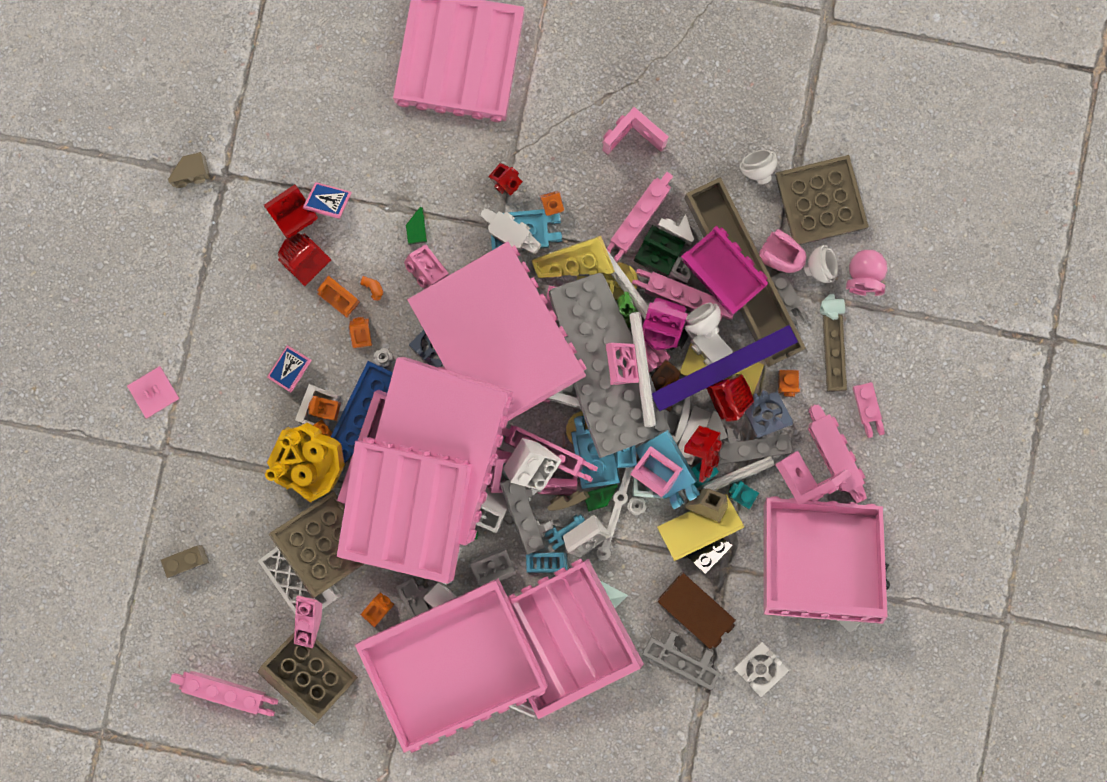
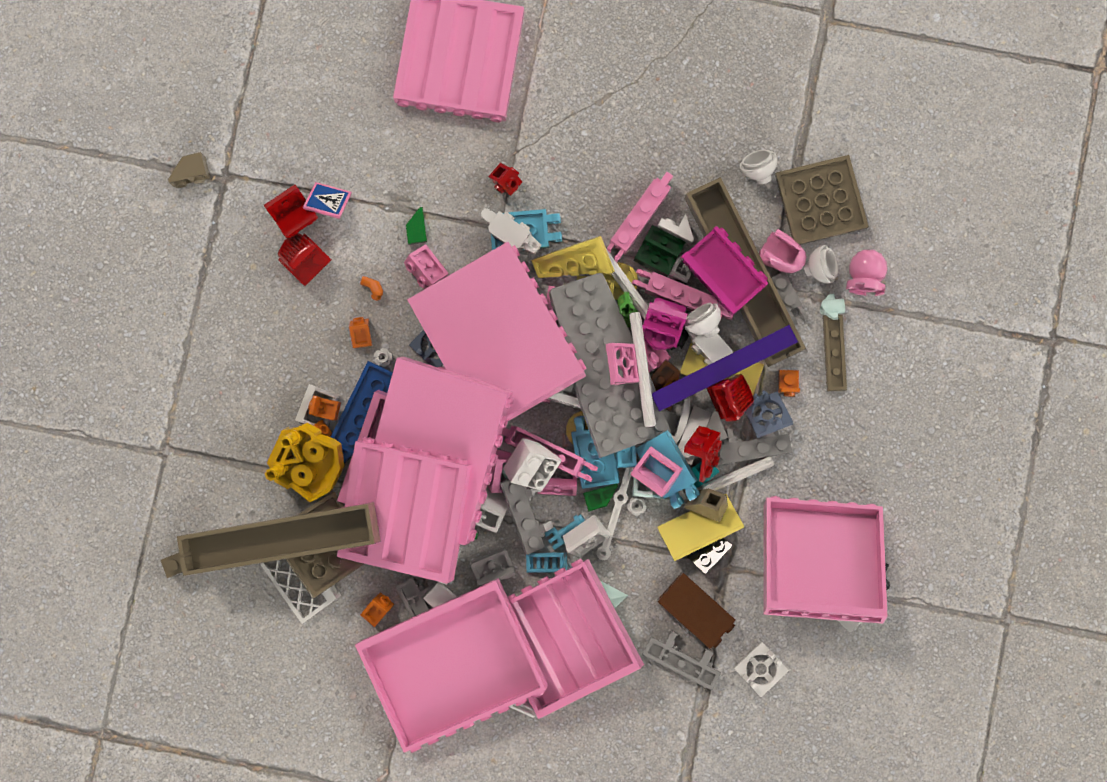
bright pink piece [127,366,180,419] -> none
bright pink hinge [170,671,278,716] -> none
dark tan slope [257,633,358,725] -> none
piece [267,345,312,393] -> none
bright pink slope [294,596,322,648] -> none
orange hinge [317,275,360,318] -> none
orange bracket [540,191,564,216] -> none
dark tan slope [547,490,590,511] -> none
bright pink bracket [602,107,669,155] -> none
teal bracket [729,481,759,510] -> none
bright pink bracket [775,451,851,505] -> none
bright pink hinge [808,404,867,503] -> none
bright pink hinge [853,382,885,438] -> none
none -> dark tan piece [177,502,381,576]

